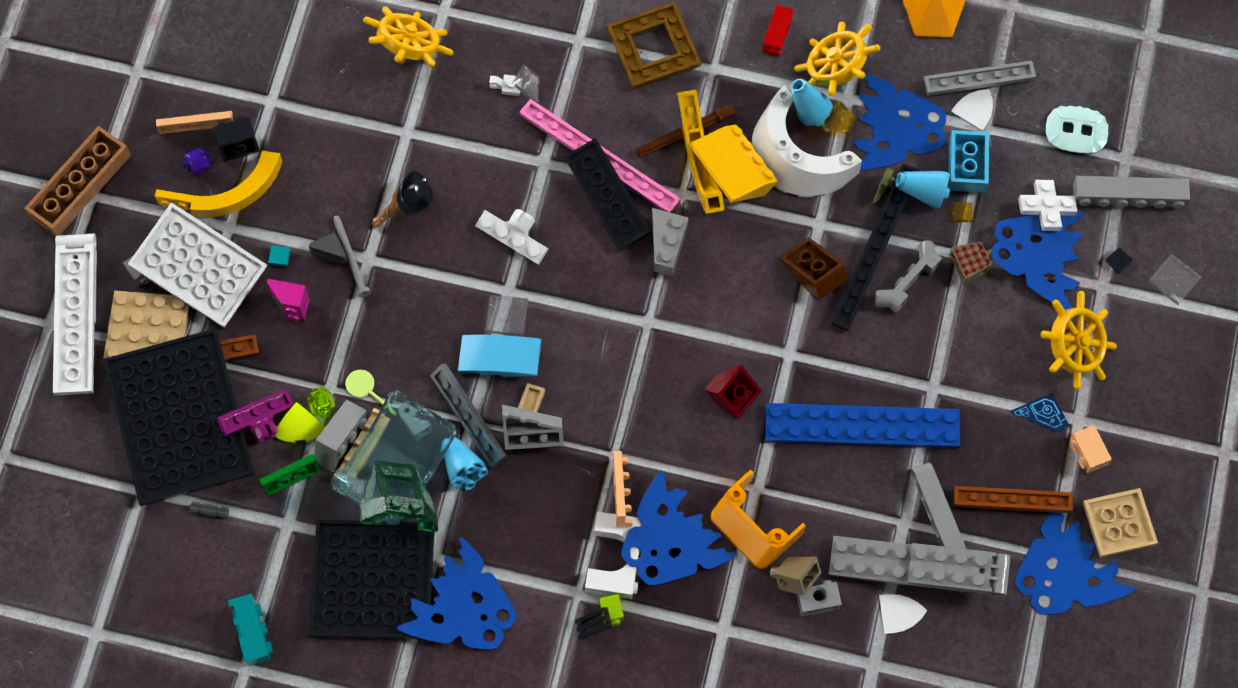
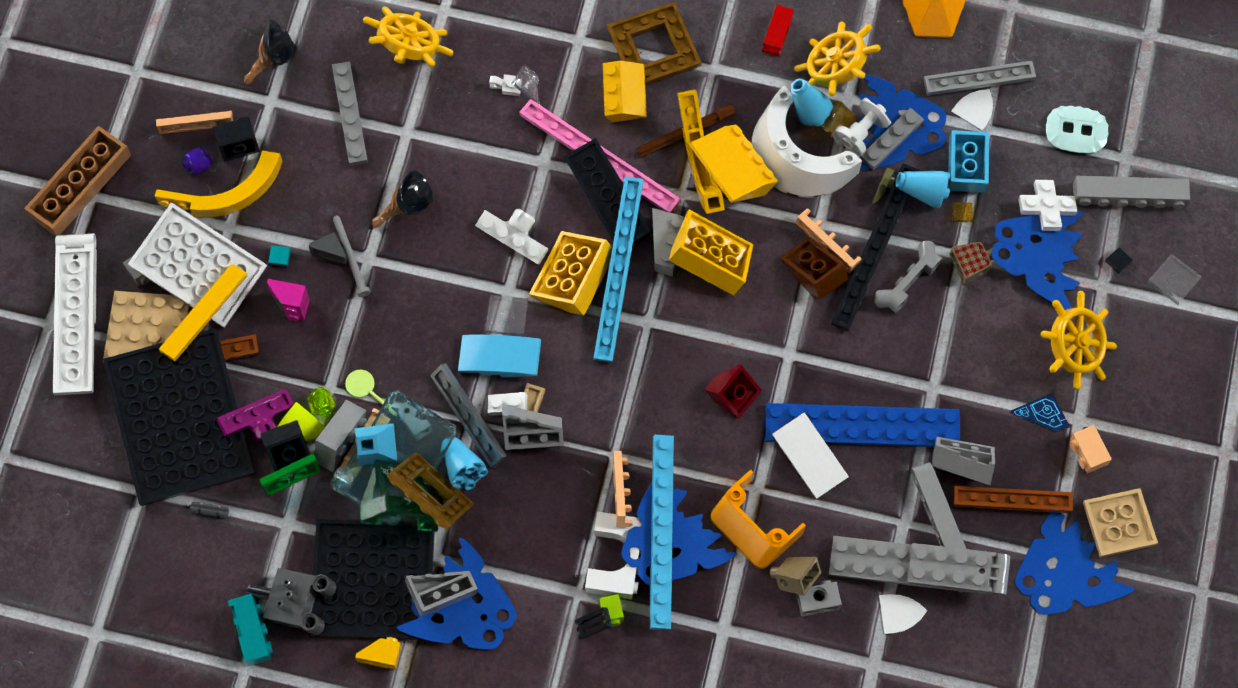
none -> yellow tile [159,264,248,361]
none -> black hat [244,19,294,85]
none -> dark grey piece [247,568,336,635]
none -> black brick [260,420,310,472]
none -> light grey plate [332,61,368,166]
none -> medium azure slope [354,424,397,466]
none -> yellow slope [355,637,402,670]
none -> pearl gold plate [387,452,474,530]
none -> light grey wedge [405,571,478,617]
none -> white plate [488,392,528,416]
none -> yellow slope [529,231,613,316]
none -> medium azure plate [594,176,644,363]
none -> yellow slope [603,61,647,123]
none -> medium azure plate [650,435,674,630]
none -> yellow slope [669,209,753,296]
none -> white tile [772,412,849,499]
none -> light nougat hinge [796,208,862,274]
none -> white piece [832,98,891,157]
none -> light grey plate [860,108,924,170]
none -> light grey wedge [932,437,995,485]

